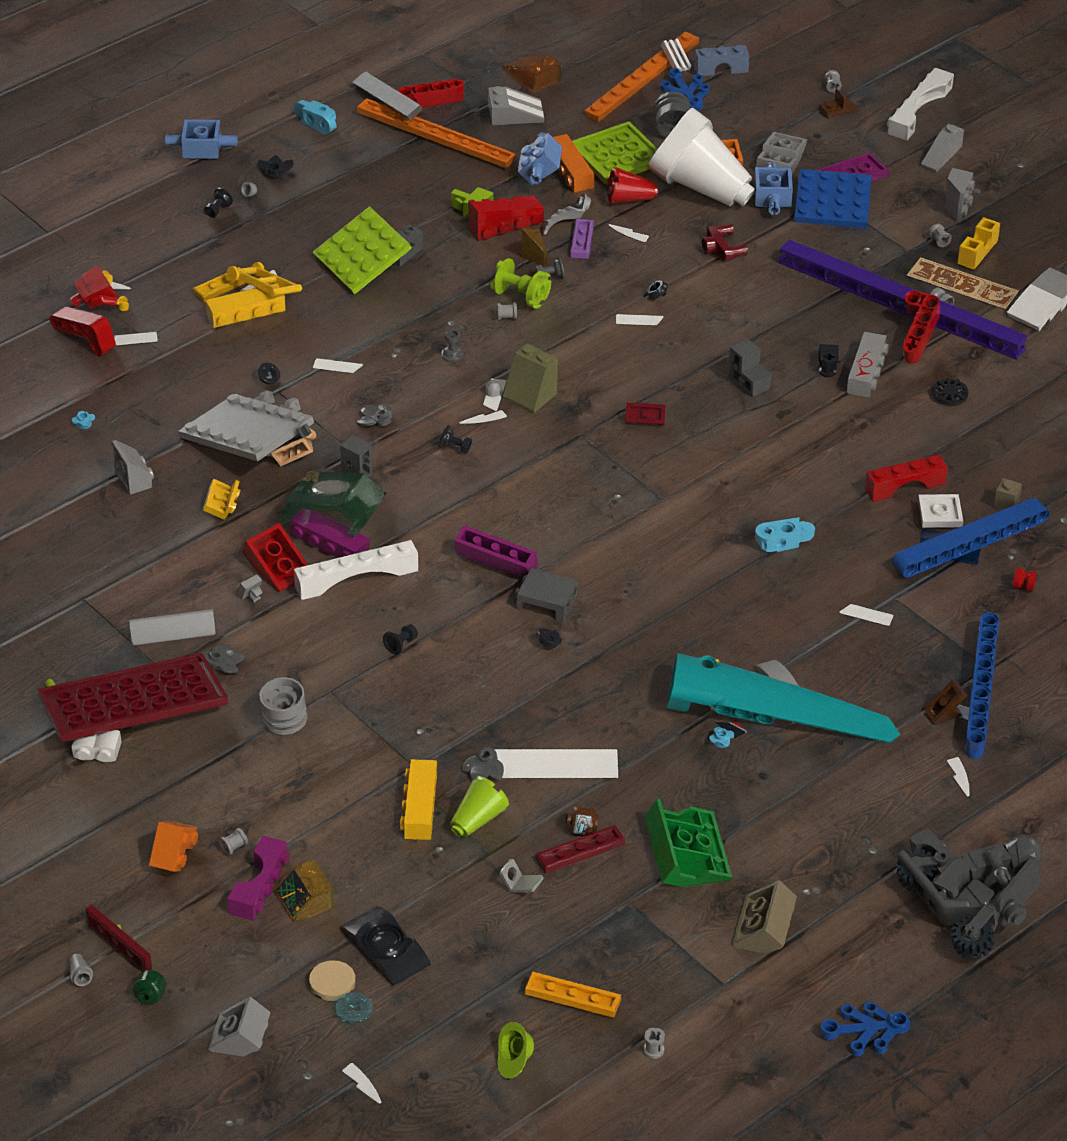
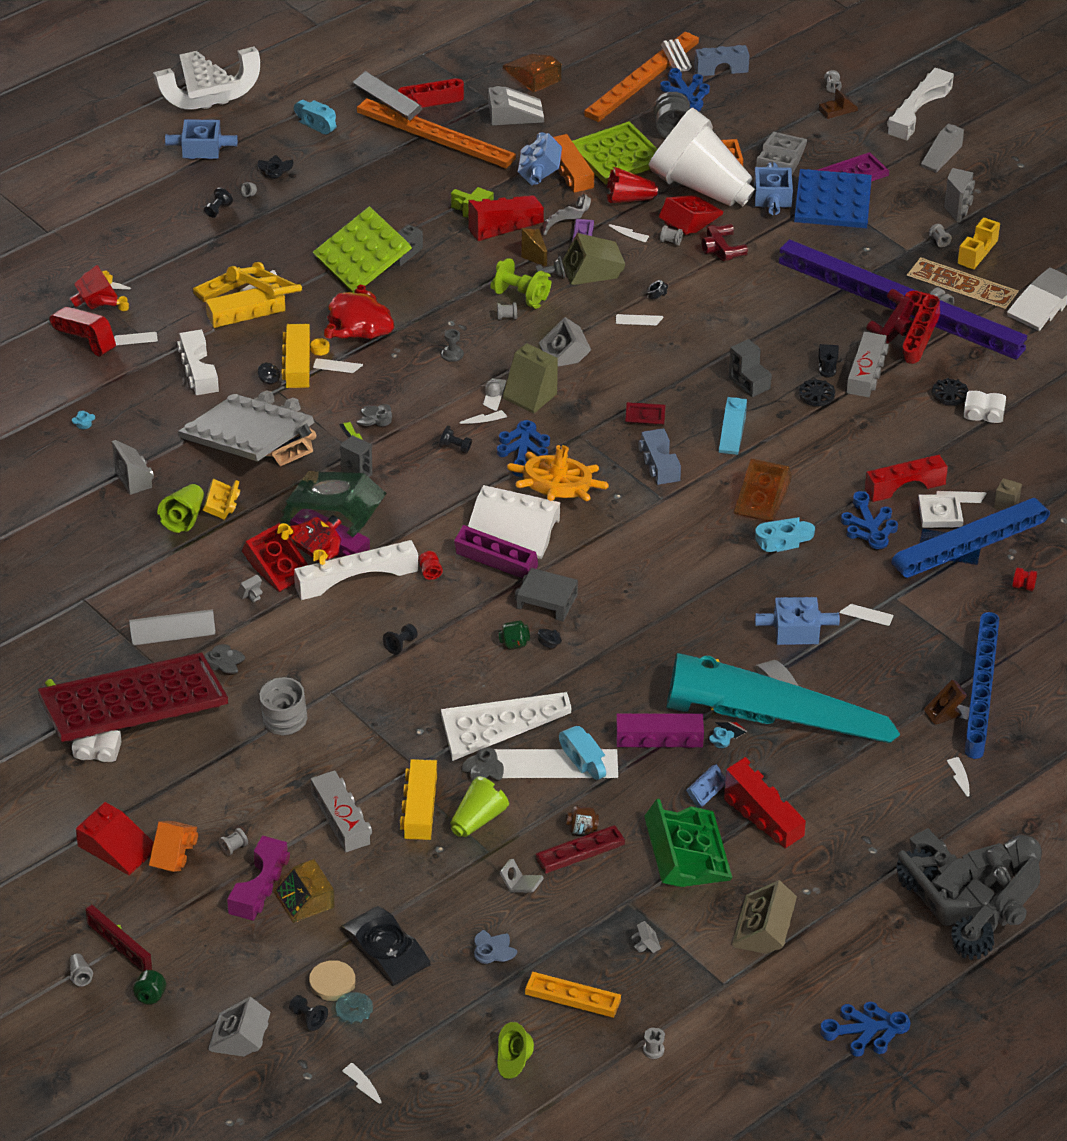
none -> red slope [76,802,154,875]
none -> white arch [153,47,260,109]
none -> lime cone [157,484,204,533]
none -> white arch [177,329,219,395]
none -> white wing [180,51,241,99]
none -> torso [277,515,341,565]
none -> yellow brick [282,324,310,388]
none -> black piece [289,995,328,1031]
none -> yellow tile [310,338,330,356]
none -> light grey brick [311,770,372,853]
none -> red piece [324,284,394,339]
none -> lime sticker [339,422,363,440]
none -> red wheel [418,551,443,580]
none -> white wing [441,692,571,761]
none -> white piece [468,485,560,559]
none -> sand blue plate [474,930,517,964]
none -> blue plant [497,420,550,477]
none -> dark green head [499,620,530,649]
none -> light orange piece [507,445,609,502]
none -> light grey slope [539,317,591,366]
none -> medium azure piece [559,726,606,780]
none -> olive slope [562,233,625,285]
none -> magenta brick [616,714,704,747]
none -> light grey tile [632,921,661,953]
none -> sand blue arch [638,428,681,485]
none -> red slope [659,195,724,235]
none -> light grey bush [660,225,683,246]
none -> medium blue plate [686,764,726,808]
none -> medium azure slope [719,397,747,455]
none -> red wedge [724,757,806,849]
none -> clear orange slope [734,458,792,522]
none -> medium blue brick [755,597,840,645]
none -> black wheel [799,378,835,406]
none -> blue plant [841,491,898,549]
none -> dark red connector [866,289,914,344]
none -> white sticker [936,491,987,503]
none -> white brick [964,391,1006,423]

